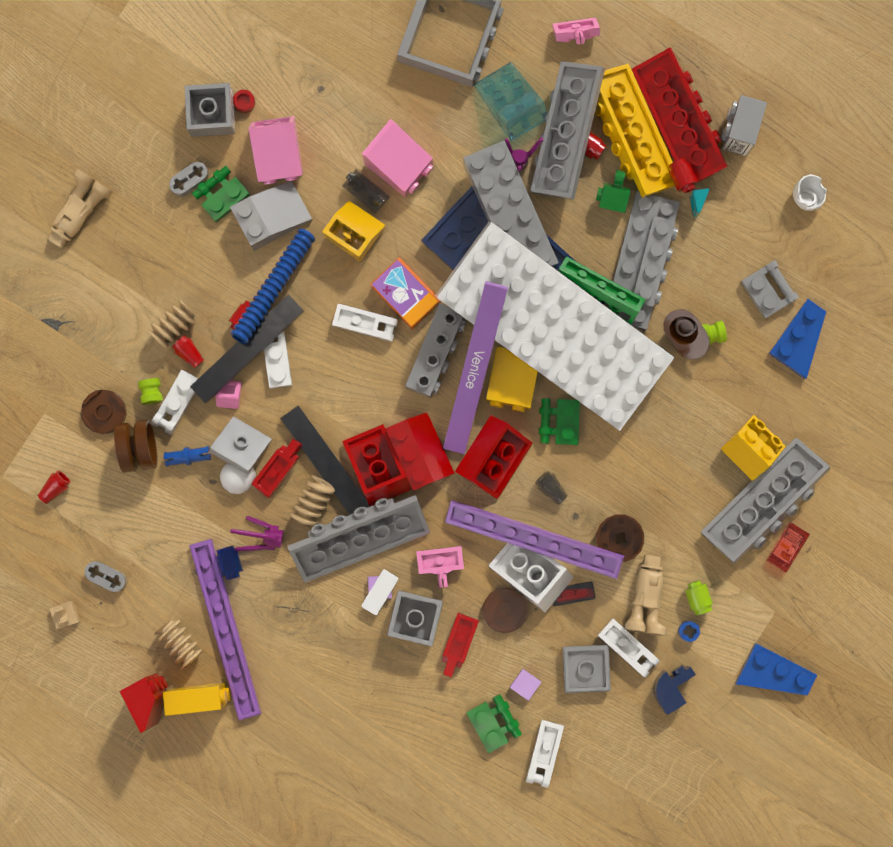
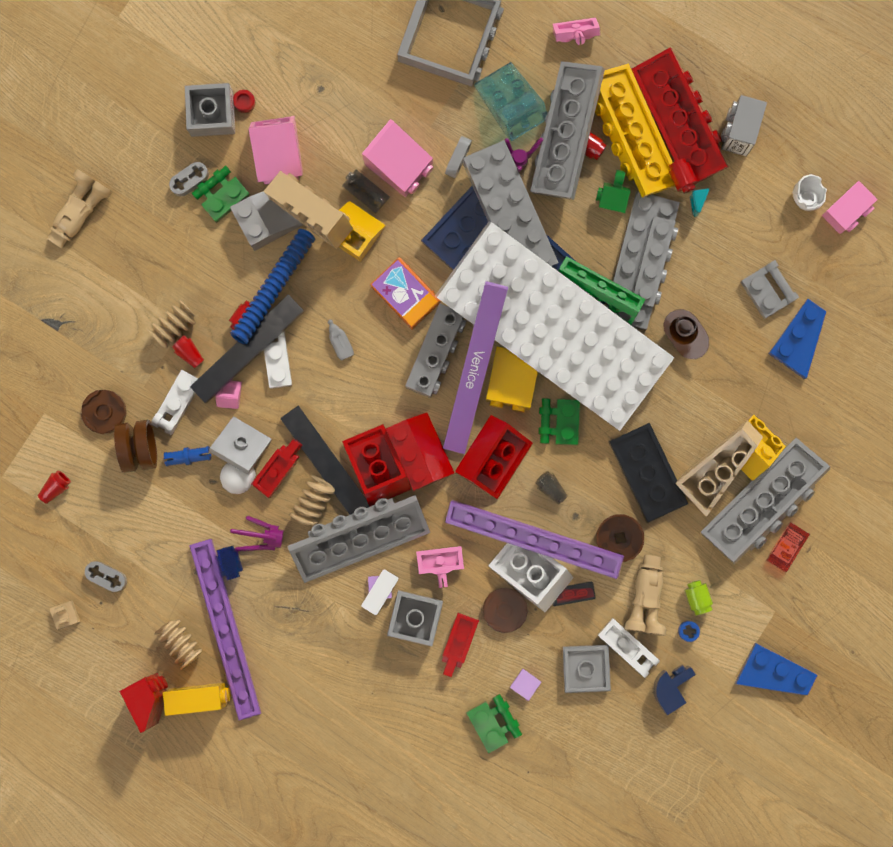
lime wheel [138,378,163,405] -> none
white plate [332,304,398,342] -> none
white plate [525,719,564,788] -> none
lime wheel [702,320,727,346] -> none
none -> tan wedge [263,171,353,249]
none -> light grey piece [328,320,354,361]
none -> light grey beam [445,136,472,178]
none -> black tile [609,423,688,523]
none -> tan wedge [676,420,763,517]
none -> bright pink brick [822,181,877,234]

